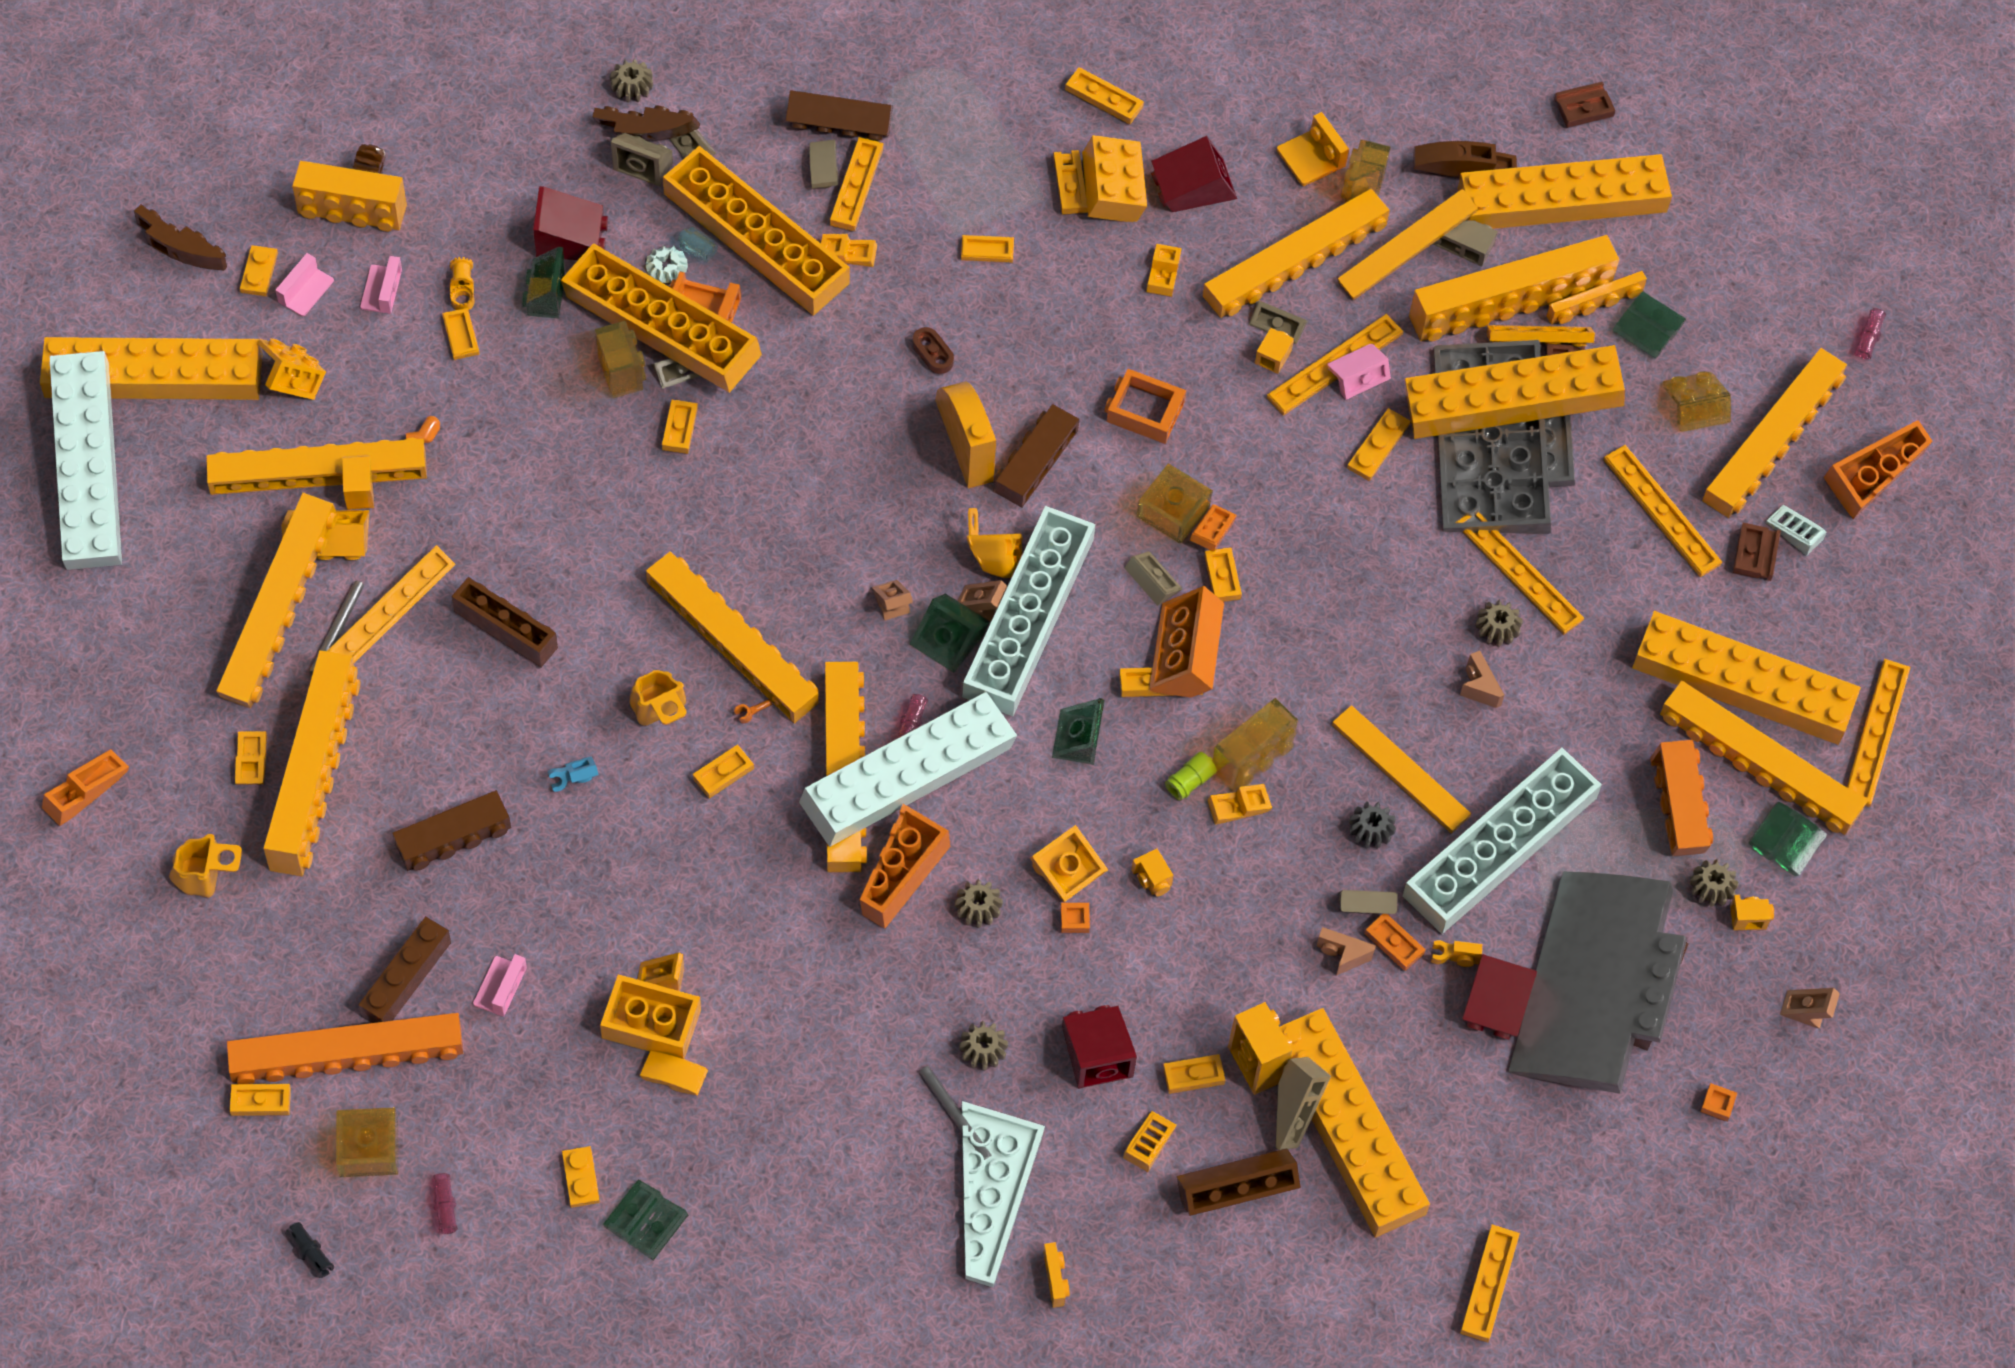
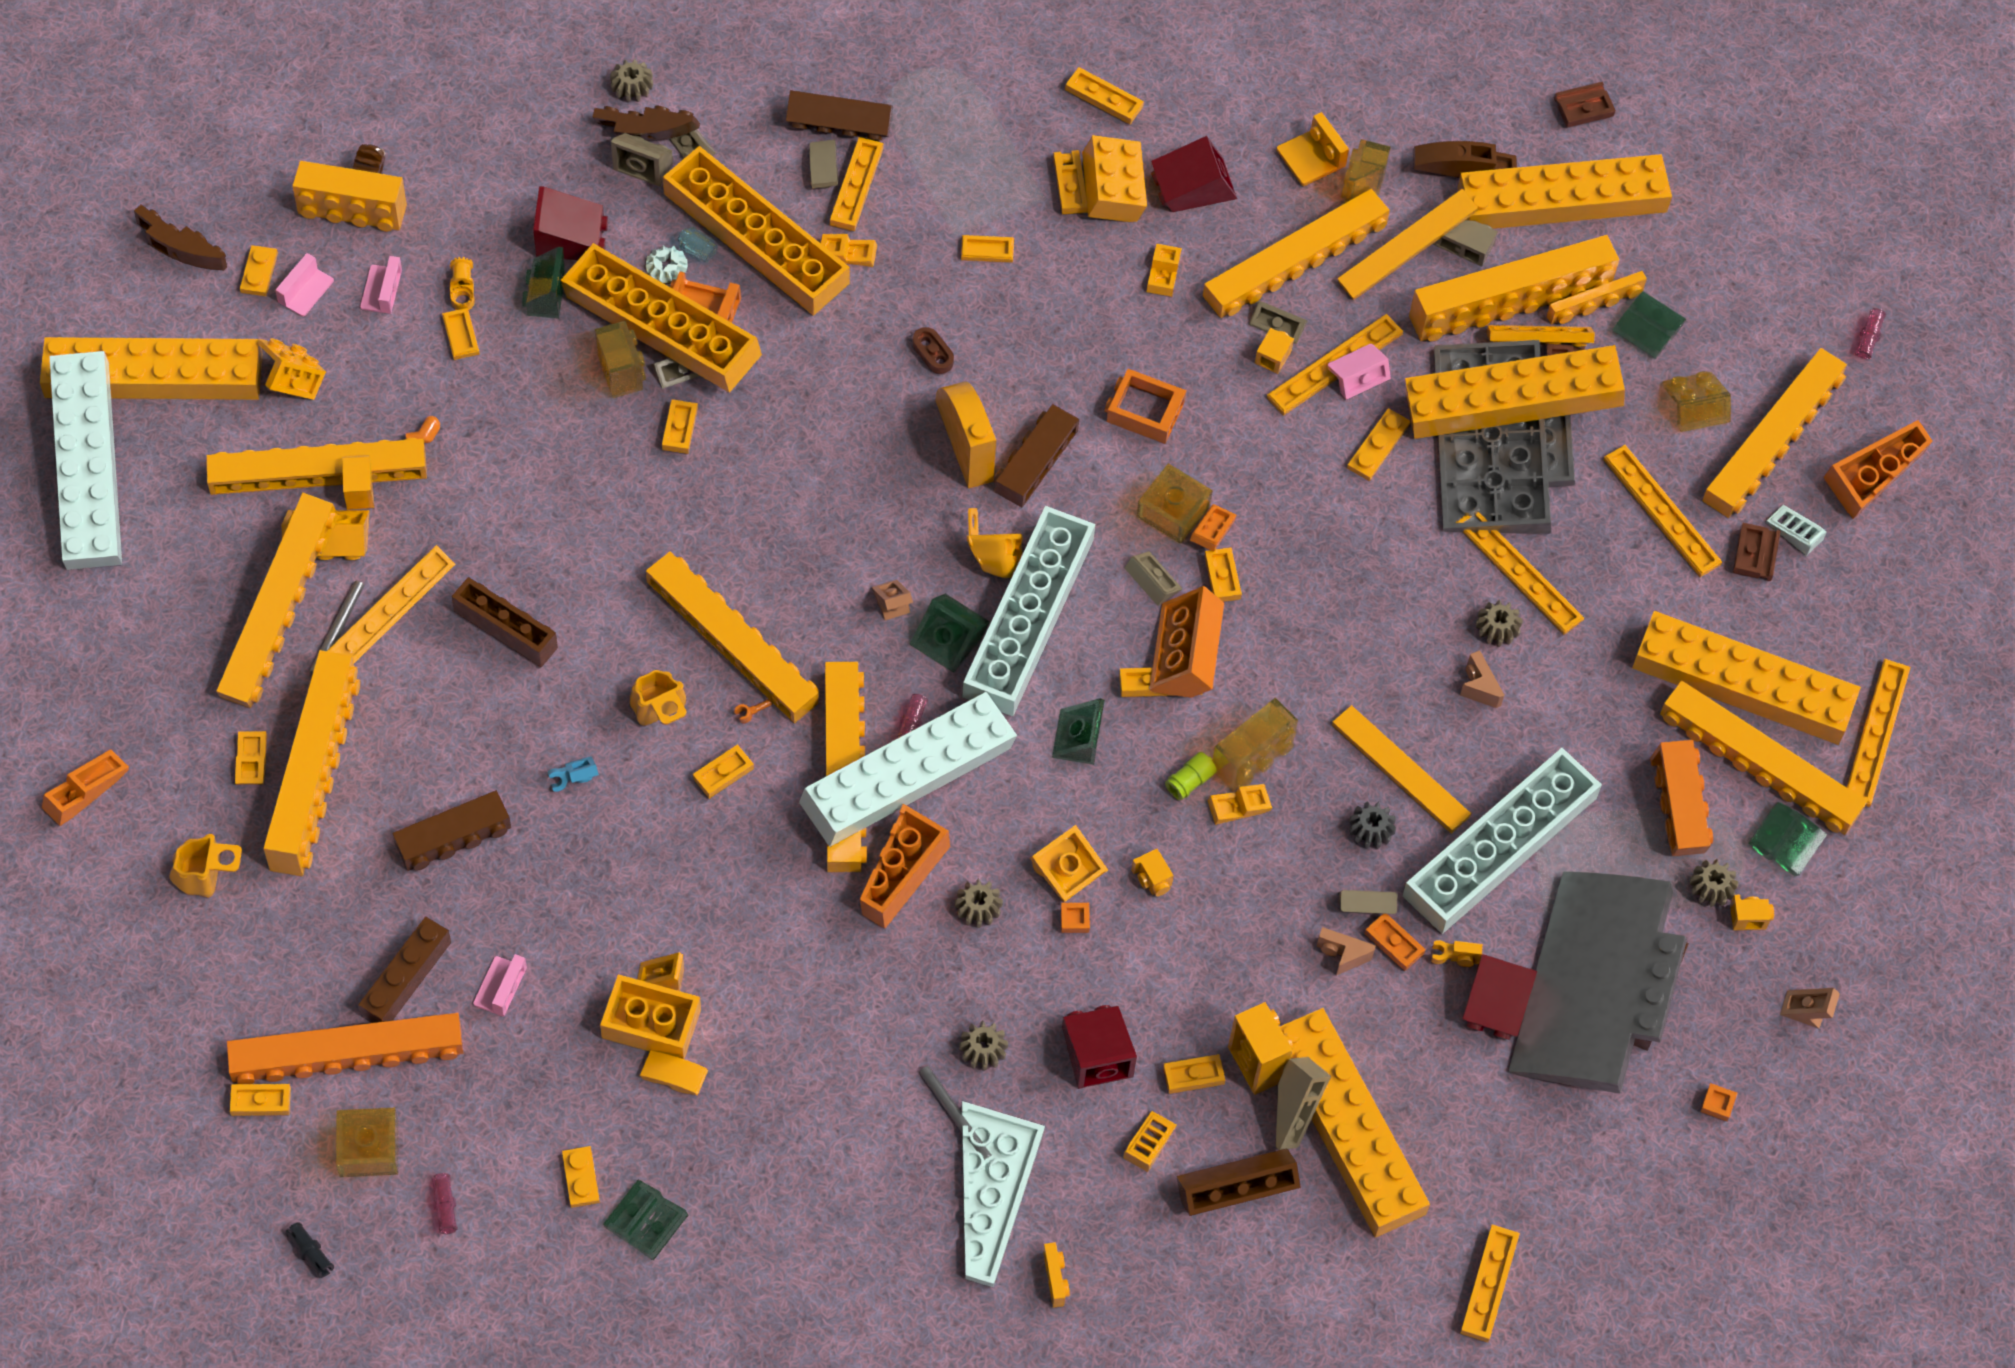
nougat slope [955,580,1008,621] -> none

